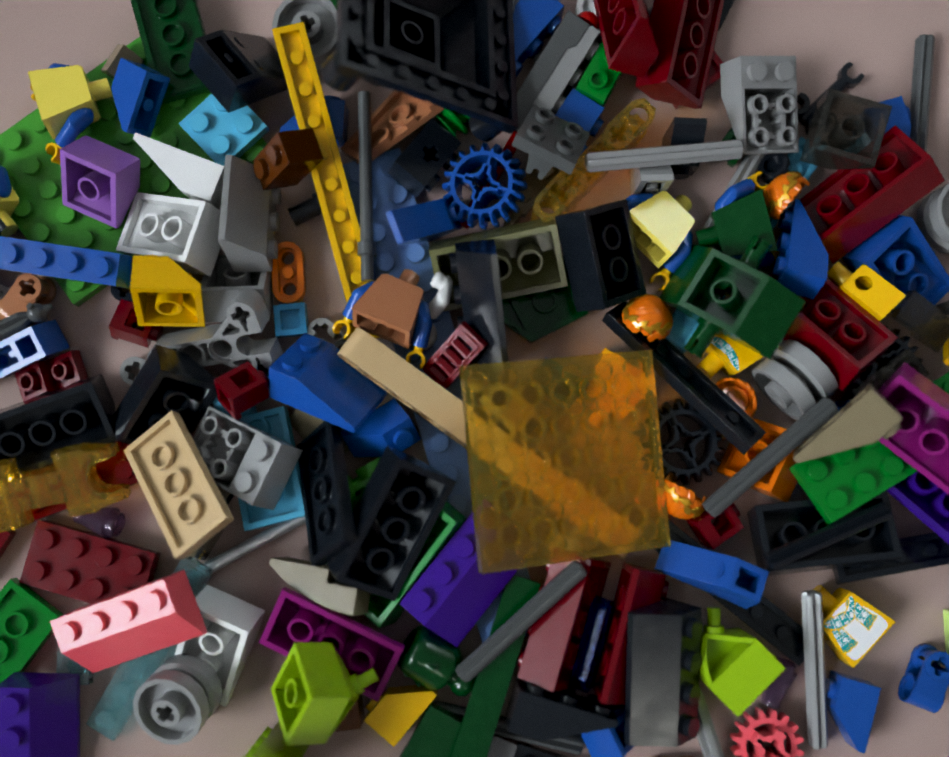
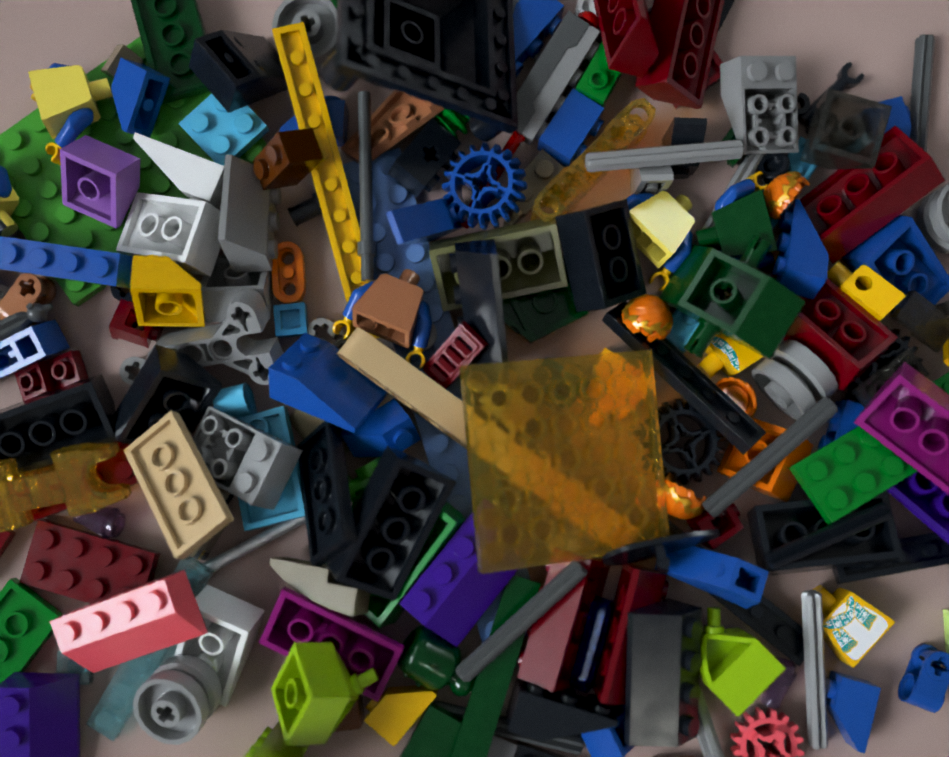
dark red brick [214,361,269,420] -> none
white arm [429,272,453,319] -> none
dark grey plate [512,105,591,180] -> none
dark tan slope [792,384,903,463] -> none
none -> black shield [601,529,721,574]

